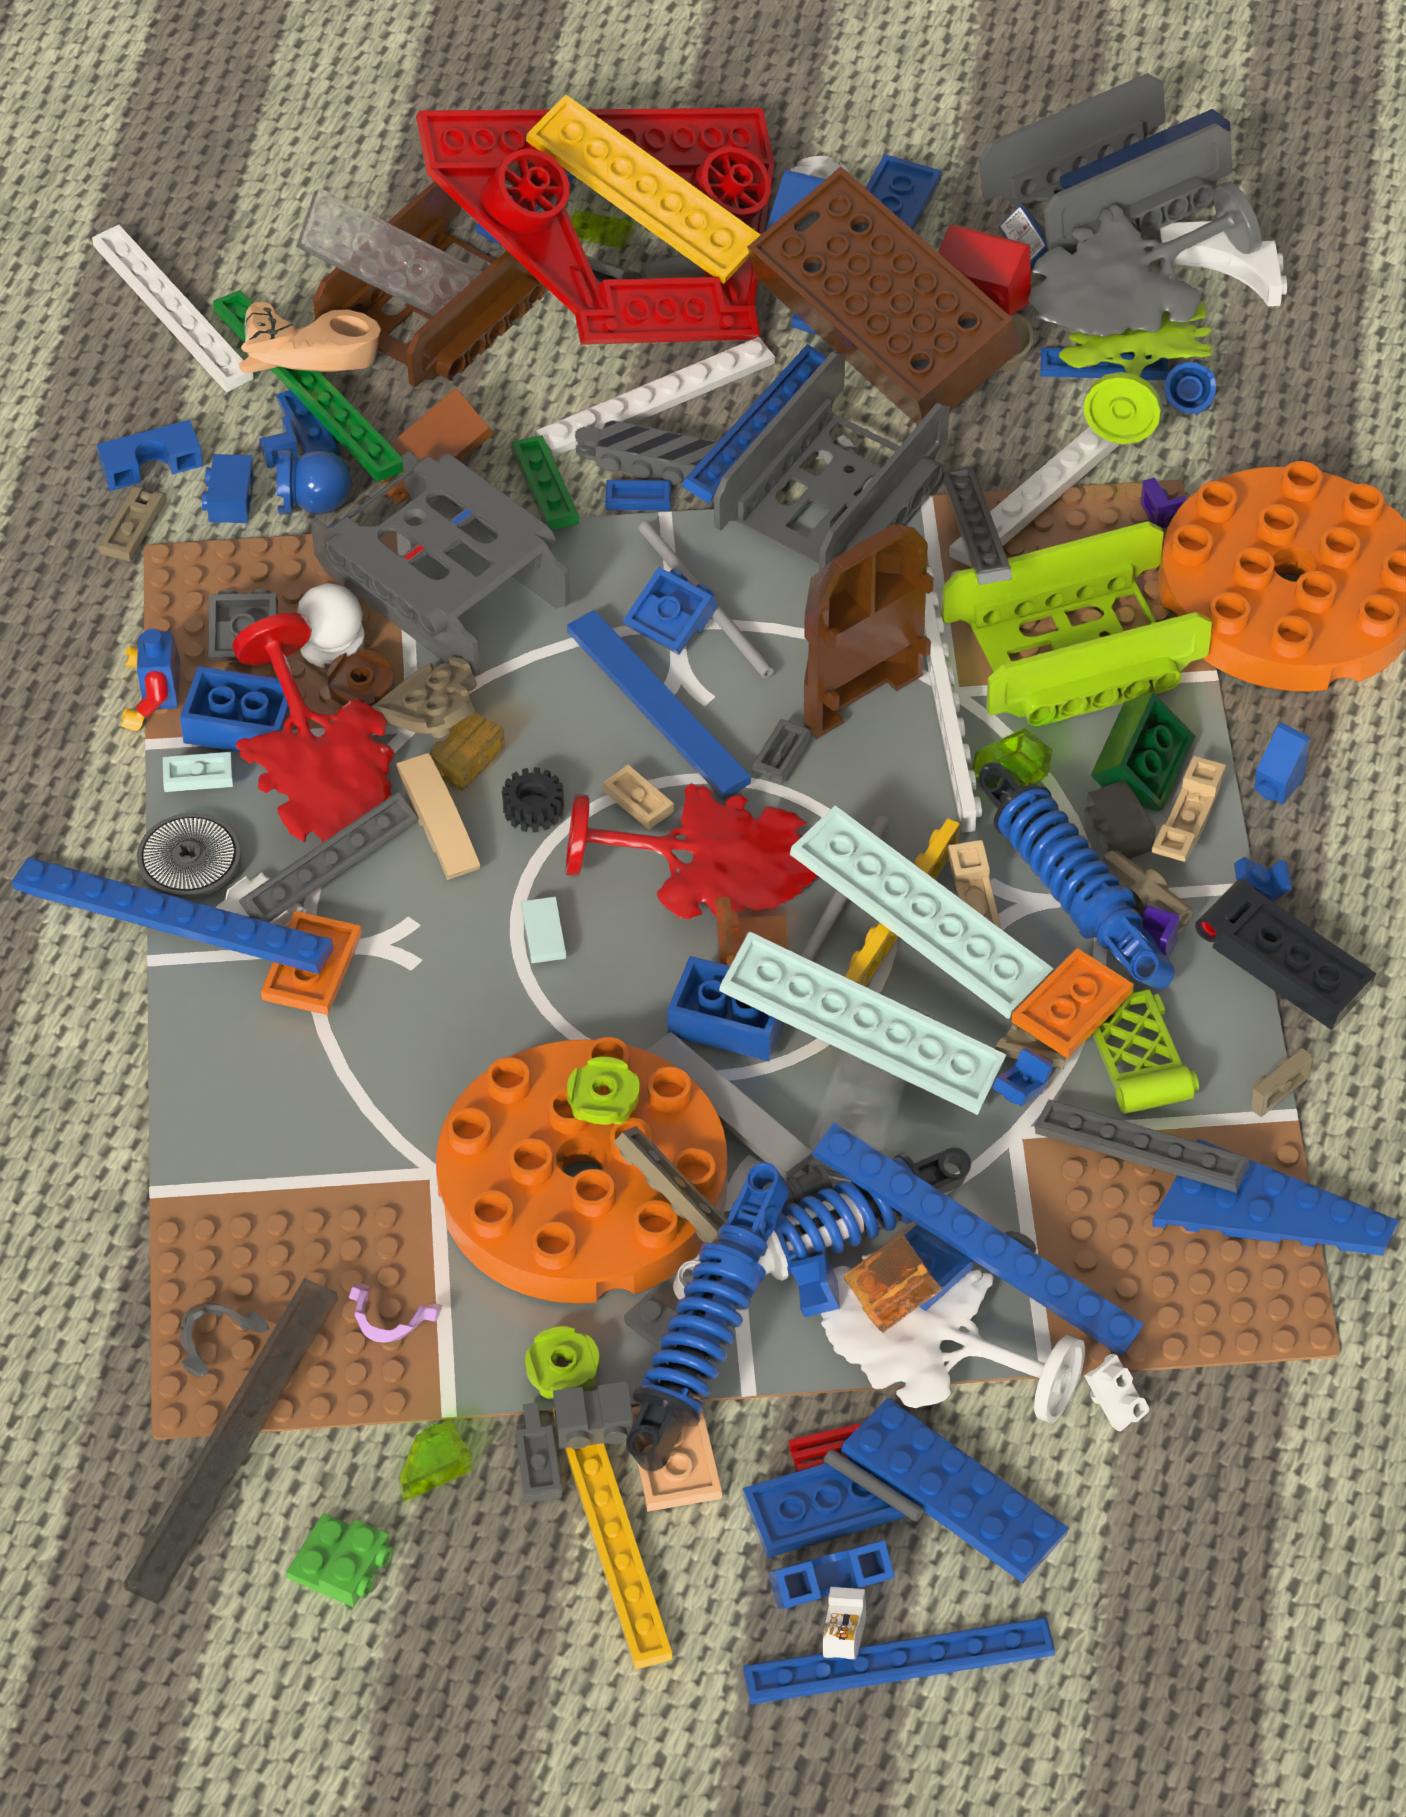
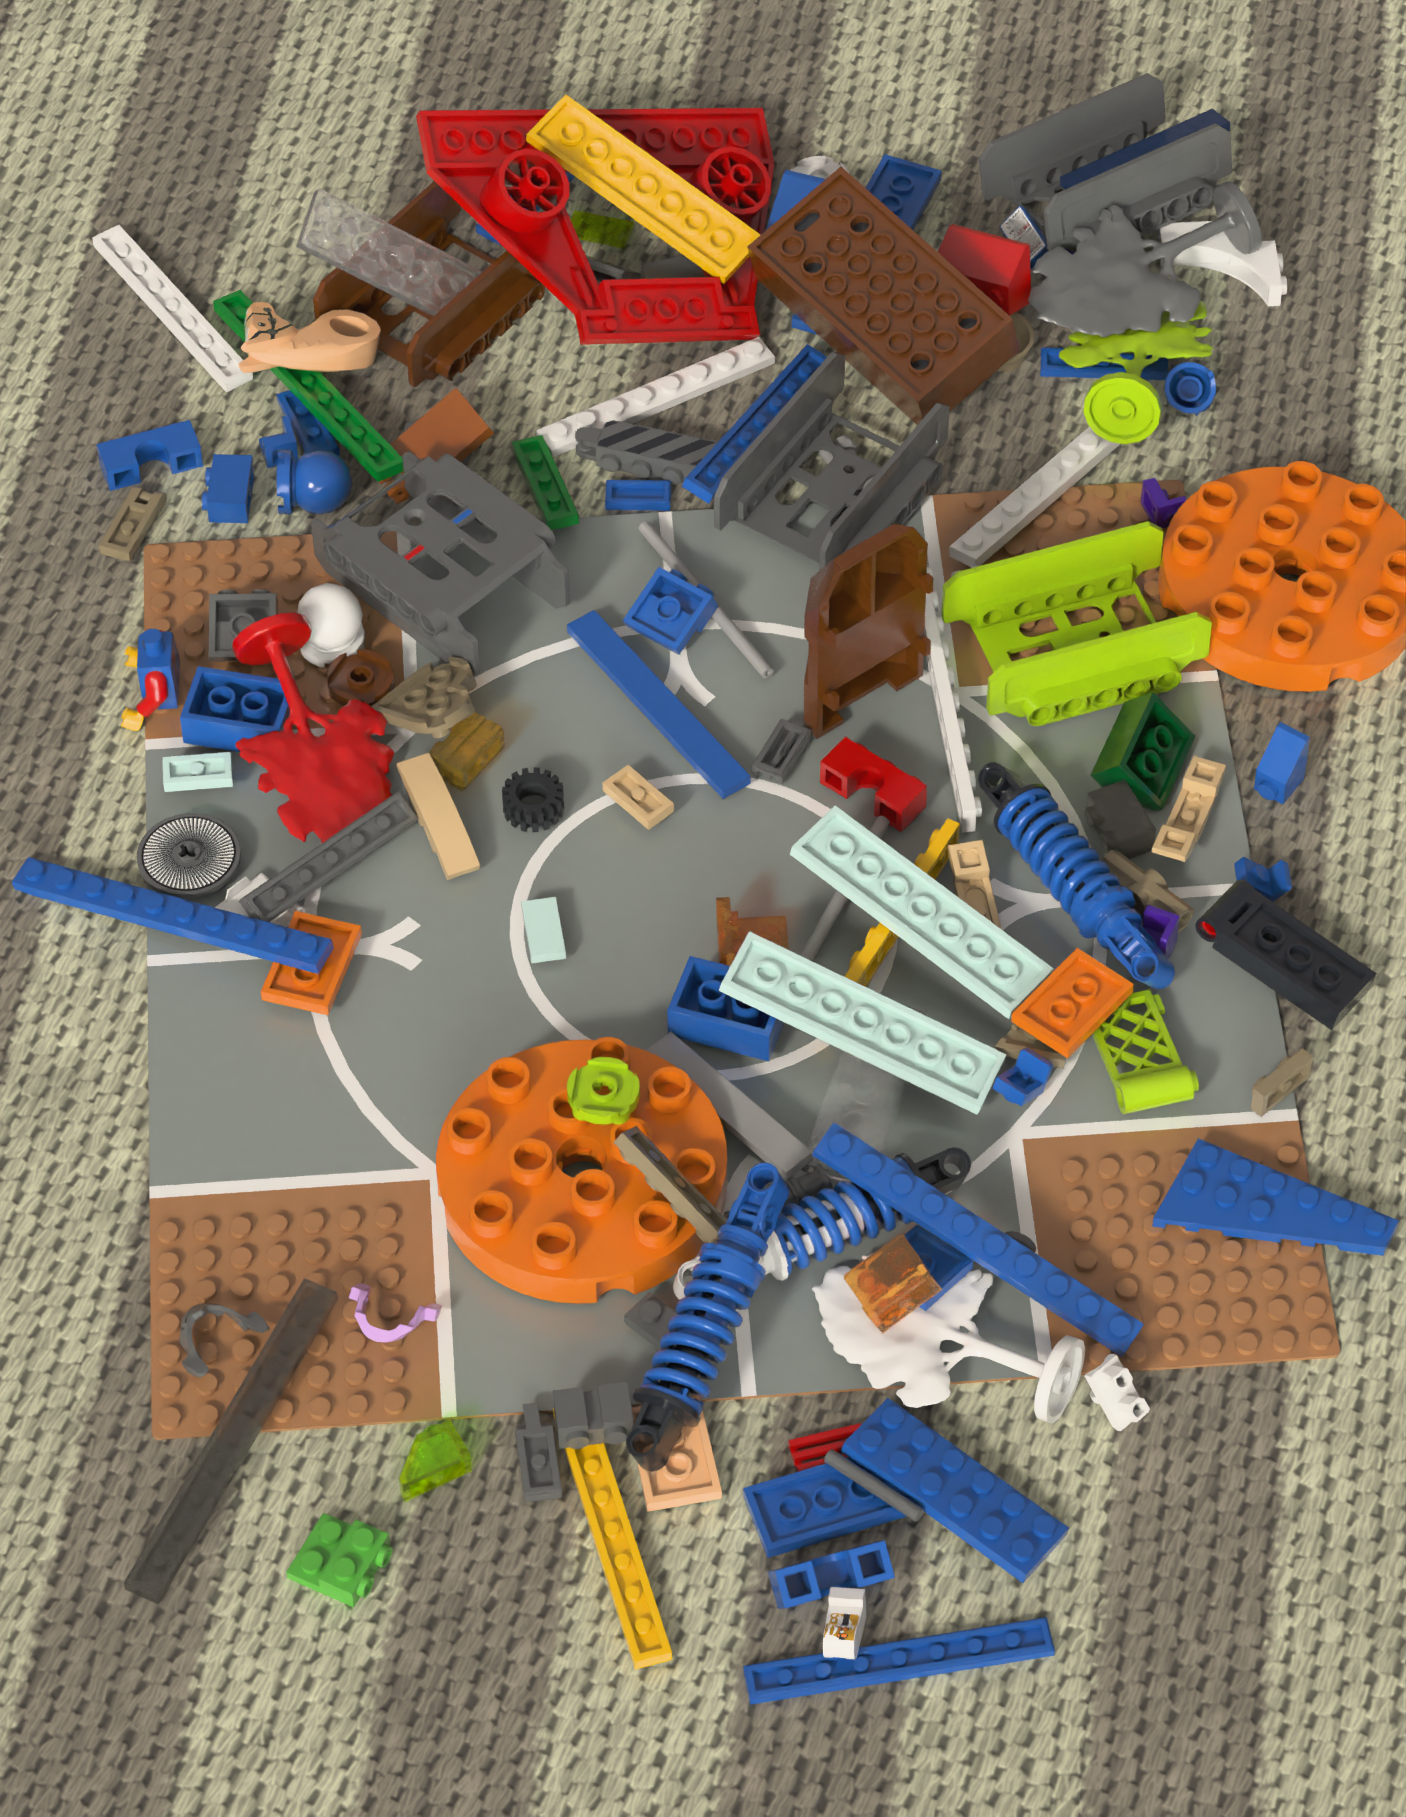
lime plate [525,1326,600,1399] -> none
red plant [565,783,819,920] -> none
blue panel [790,1254,840,1317] -> none
dark grey tile [942,467,1012,585] -> none
clear neon green slope [972,728,1053,785] -> none
dark grey tile [1034,1099,1250,1193] -> none
none -> red arch [820,737,927,832]

